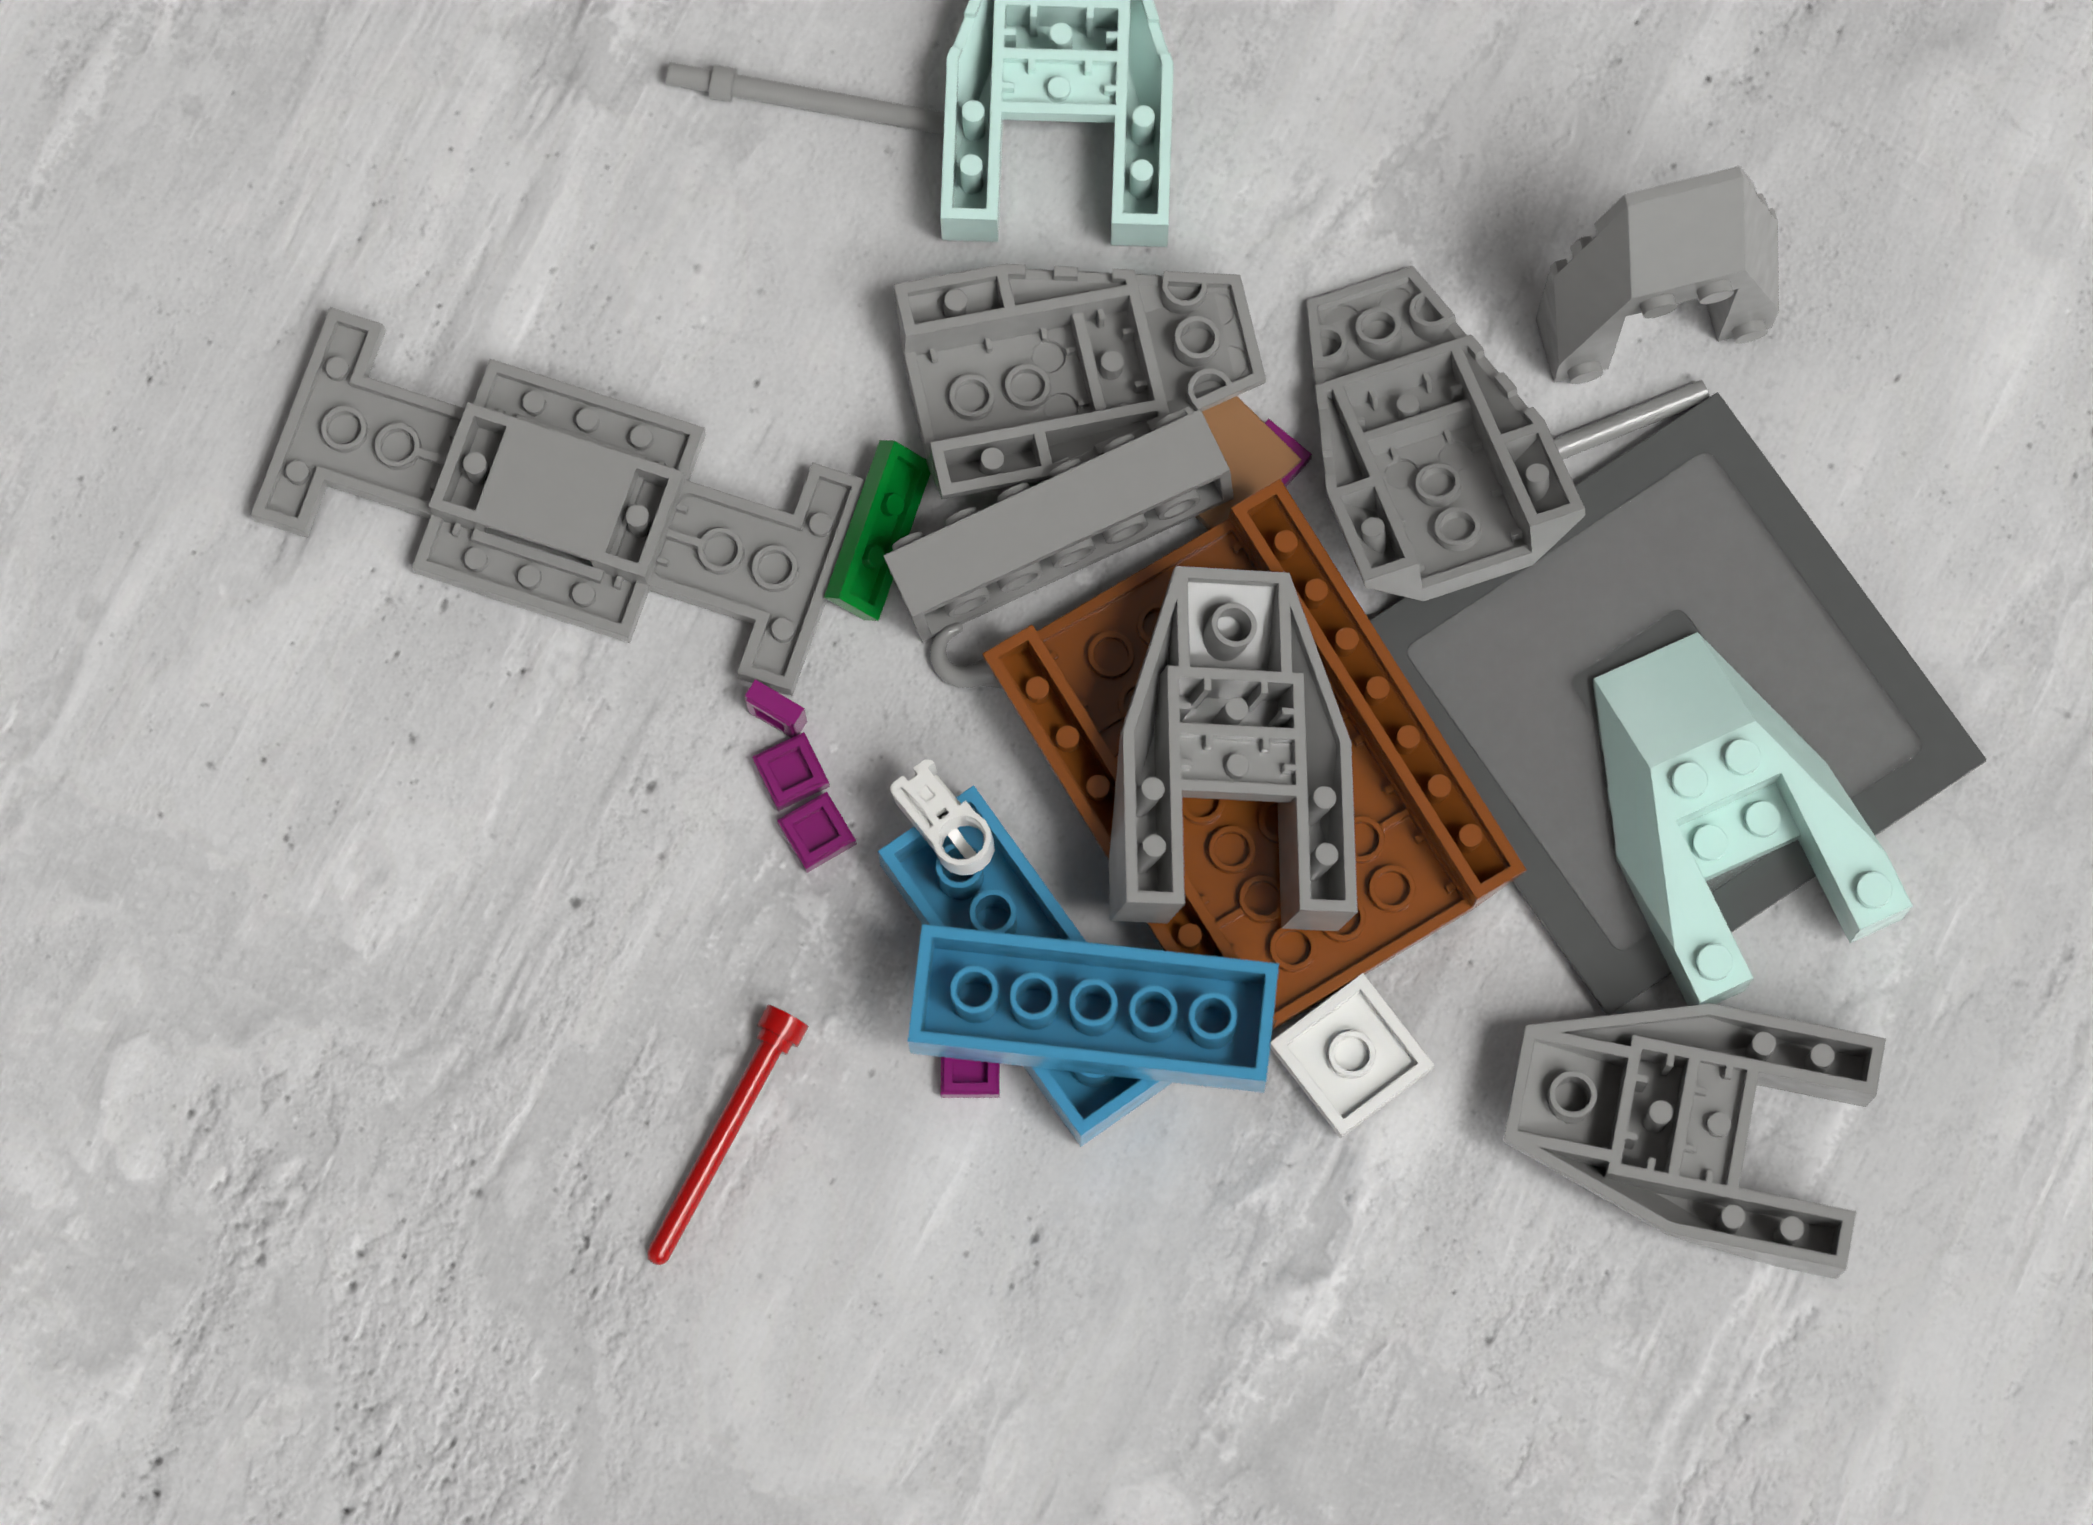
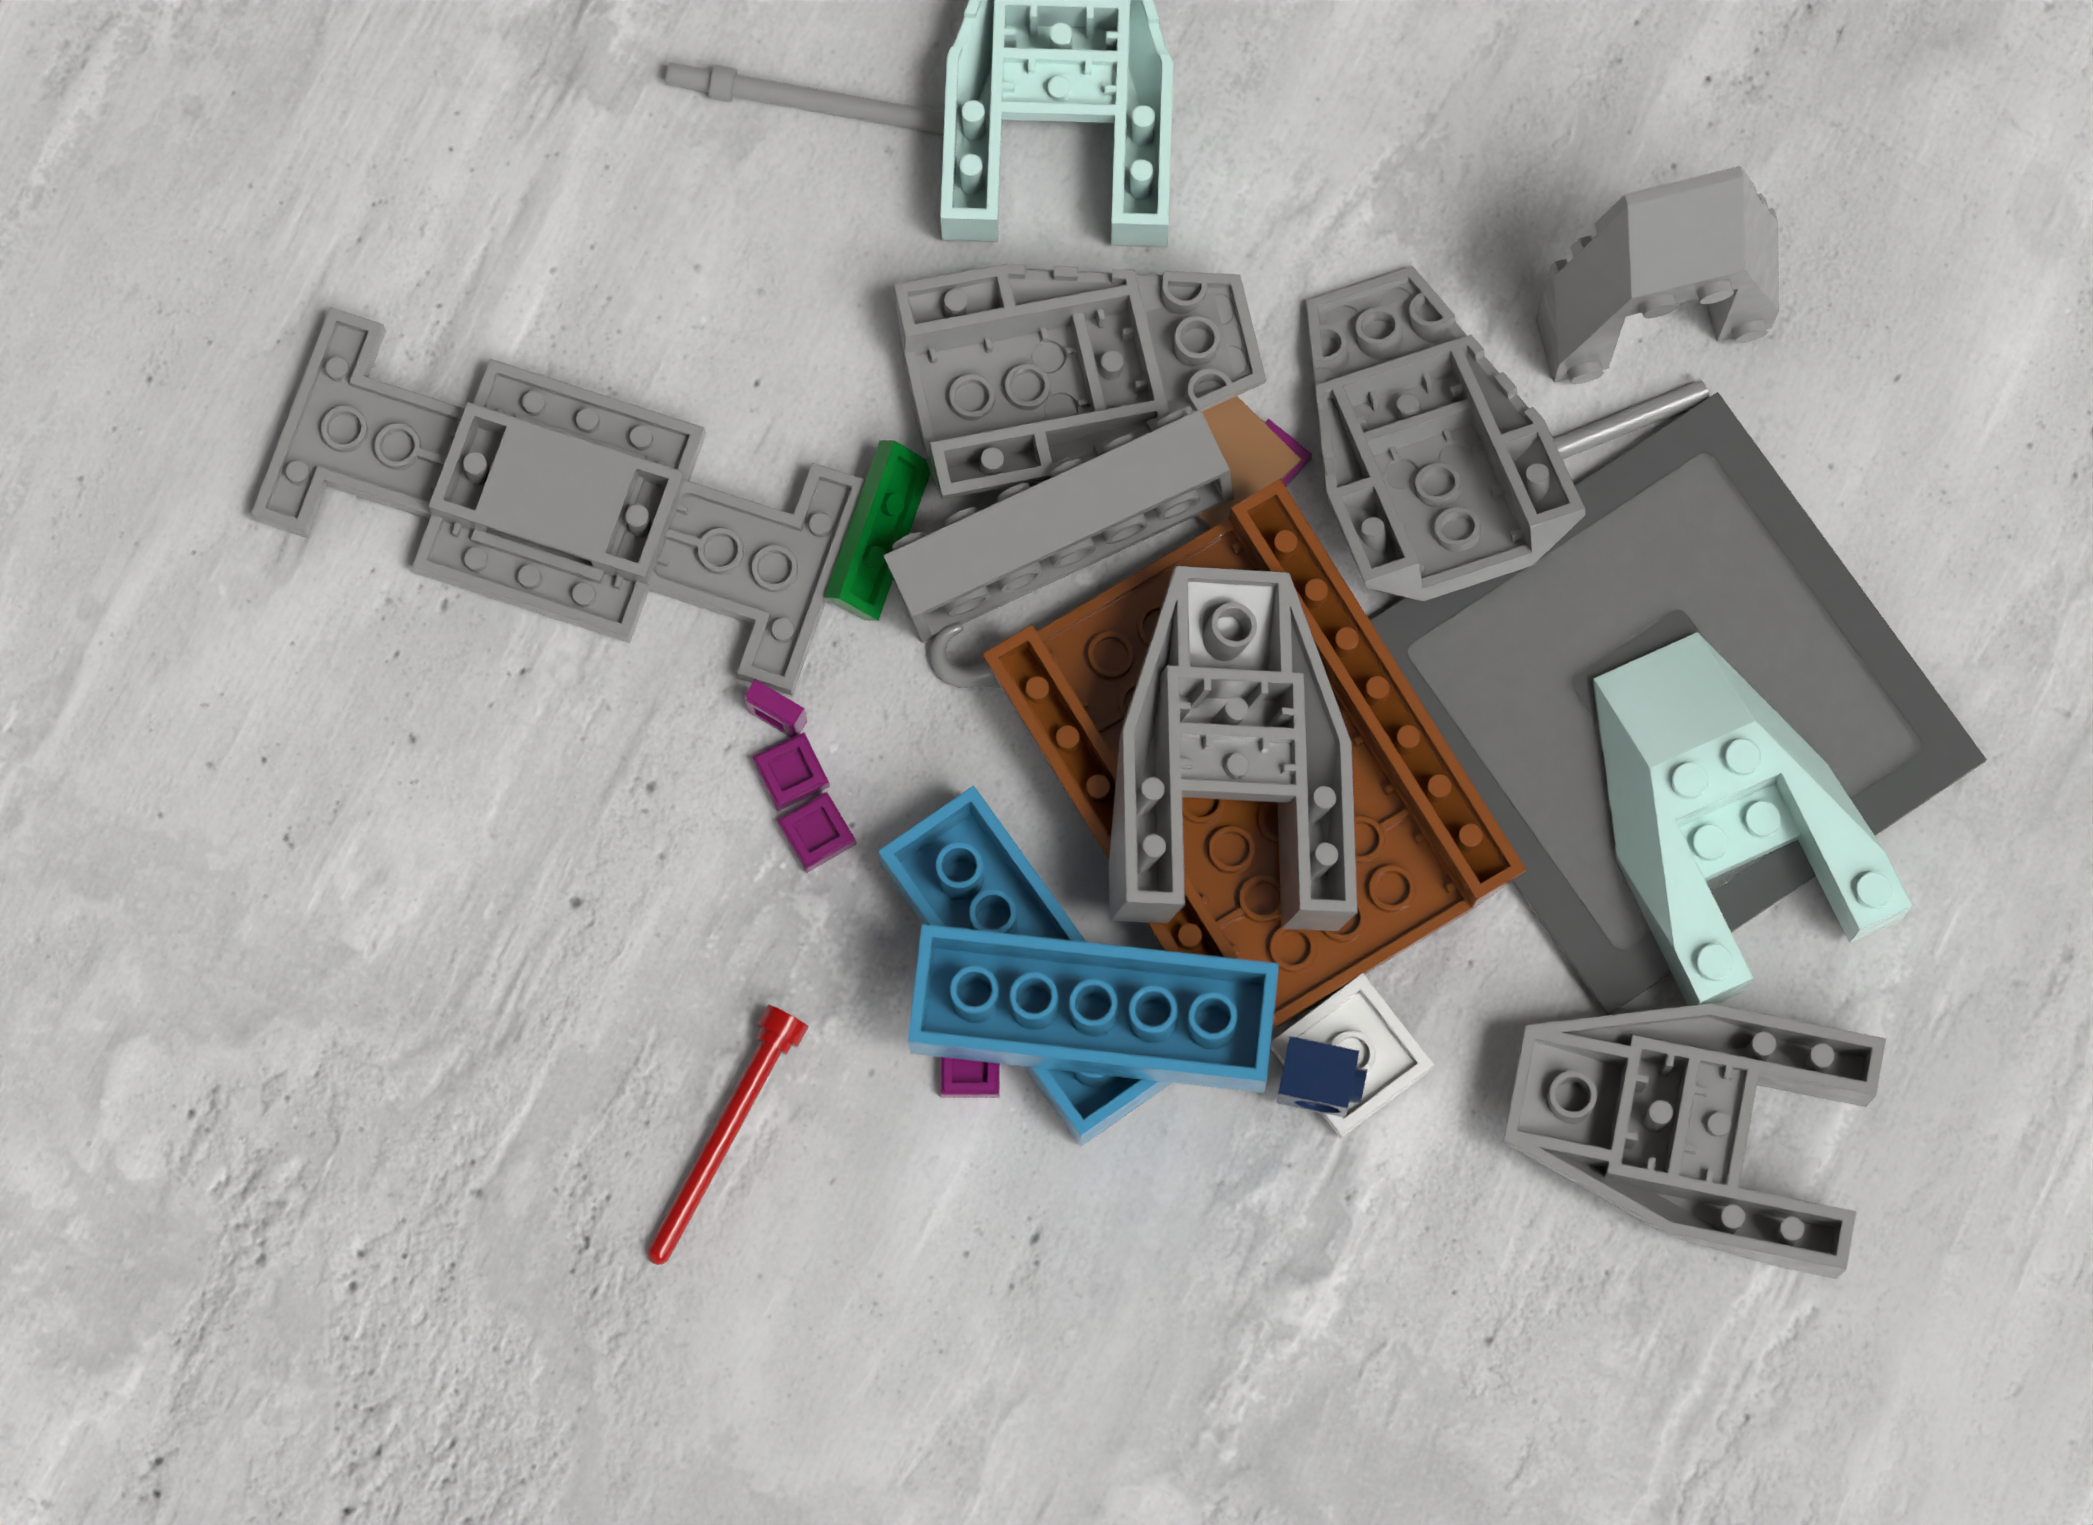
white piece [890,759,994,875] -> none
none -> dark blue brick [1276,1036,1367,1118]

